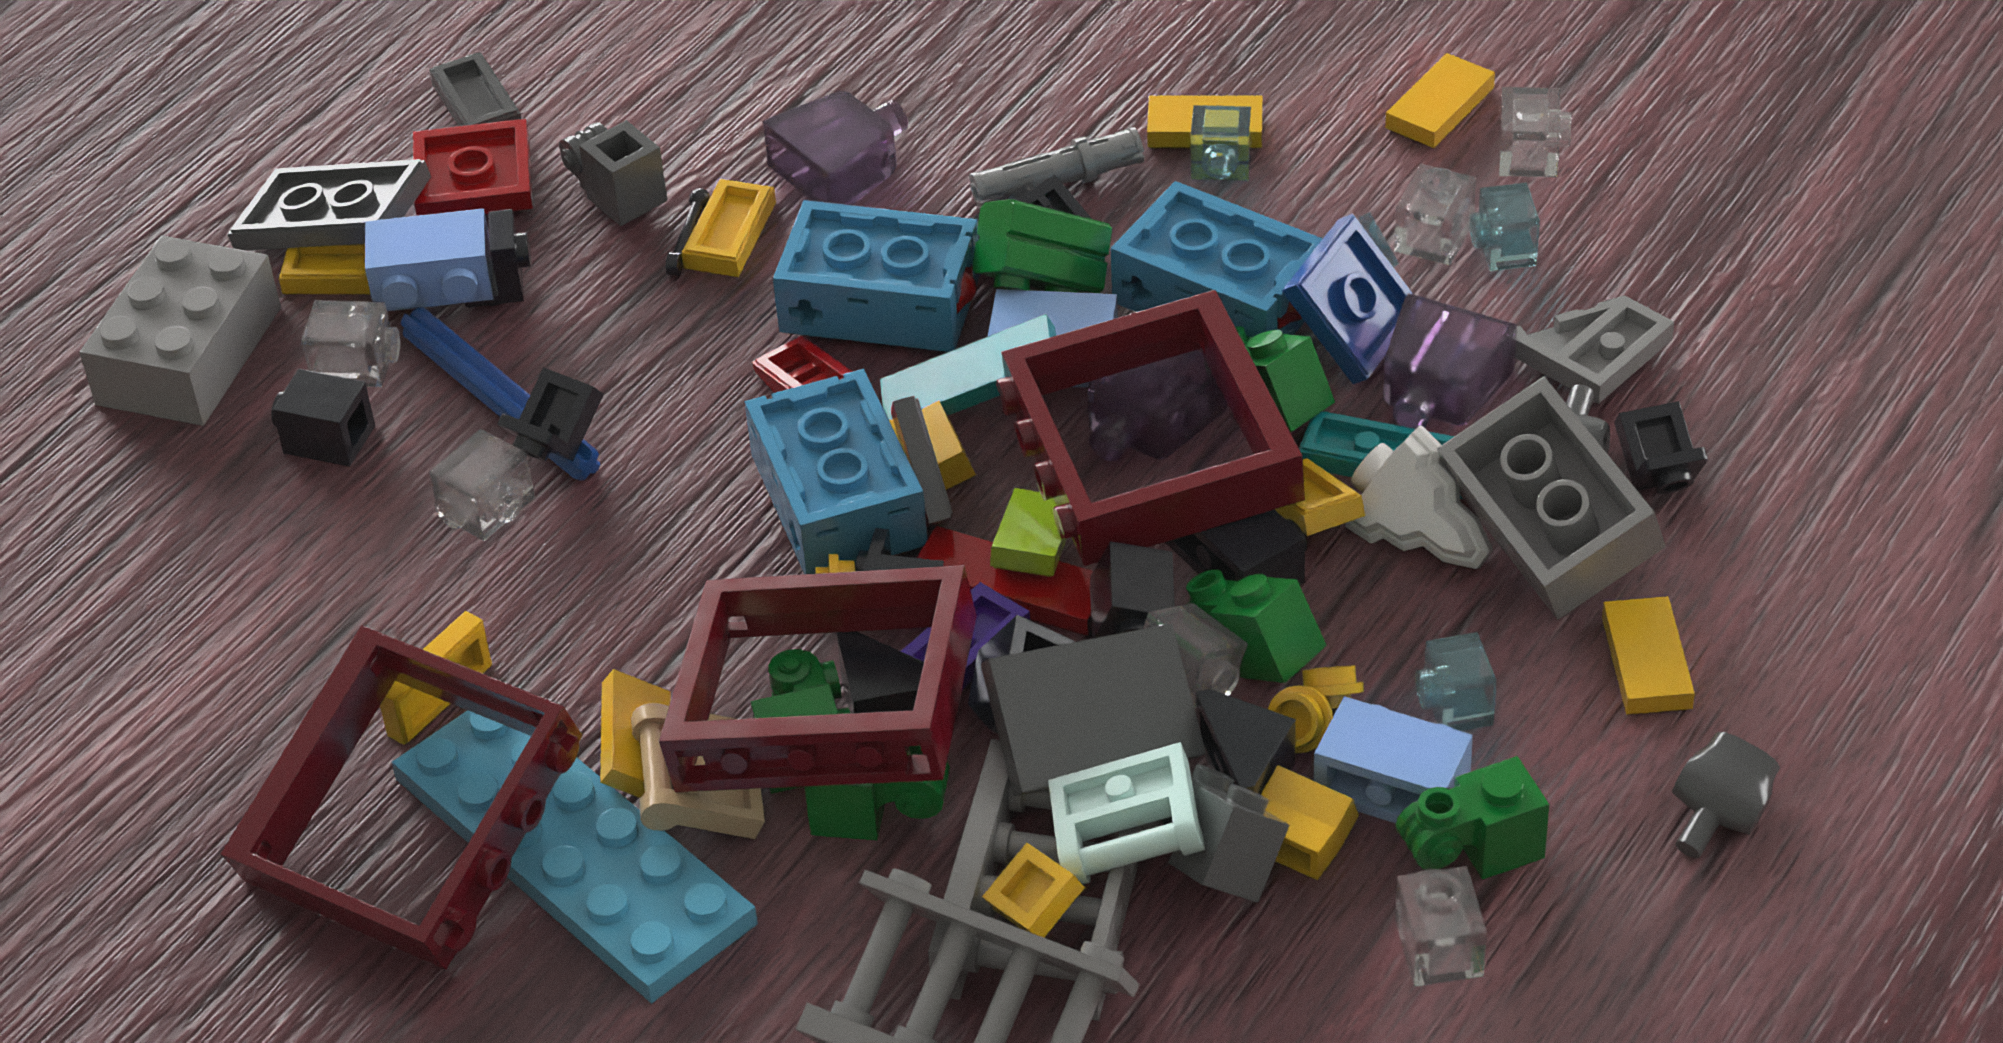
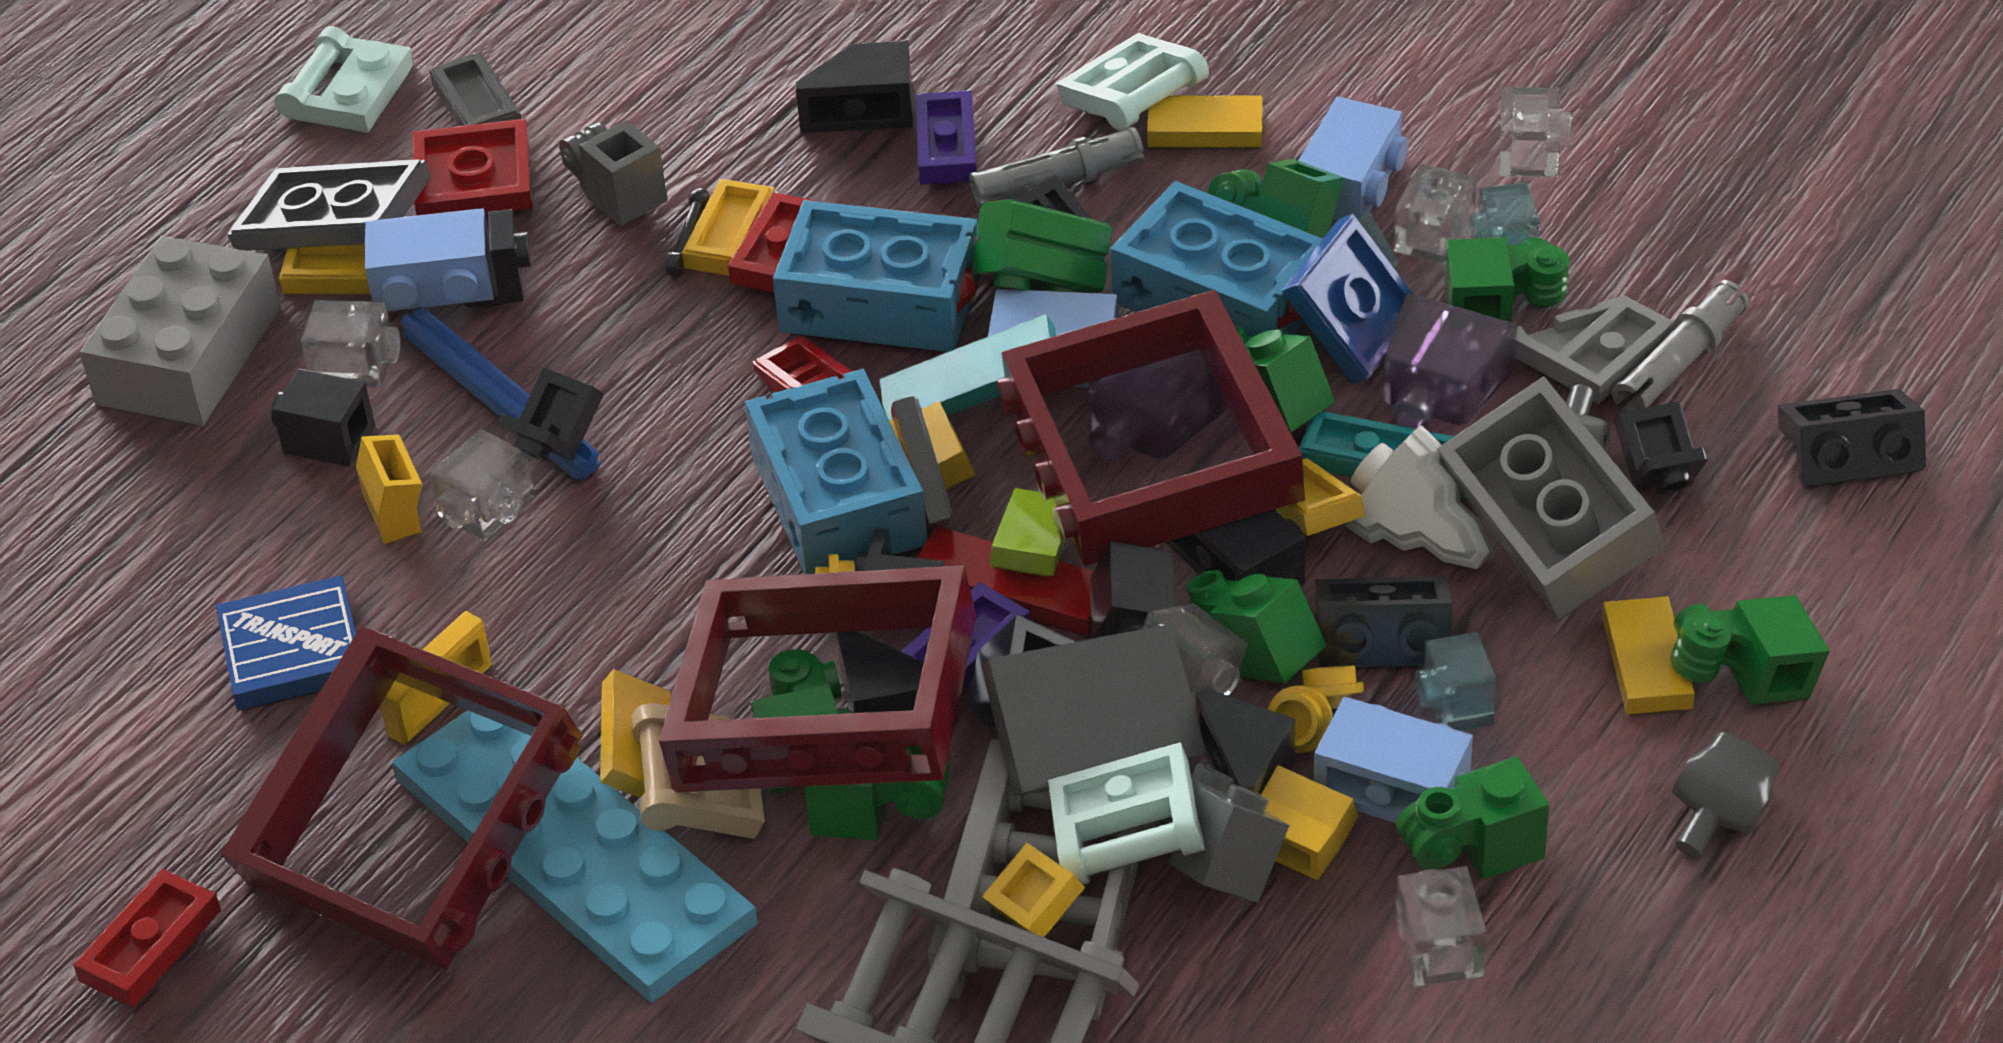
clear purple torso [763,91,908,205] -> none
clear light blue plate [1191,105,1251,181] -> none
yellow tile [1385,53,1495,148] -> none
none -> red plate [73,868,221,1008]
none -> blue tile [216,575,356,710]
none -> light aqua plate [274,26,414,133]
none -> yellow piece [356,434,422,544]
none -> red plate [728,192,819,293]
none -> black slope [796,40,913,133]
none -> dark purple plate [915,90,977,184]
none -> light aqua plate [1056,33,1209,131]
none -> green brick [1208,159,1344,238]
none -> light blue brick [1298,96,1408,225]
none -> black bracket [1315,576,1452,667]
none -> green brick [1444,237,1569,333]
none -> light grey pin [1612,280,1749,412]
none -> green brick [1670,595,1830,705]
none -> black bracket [1778,389,1926,486]

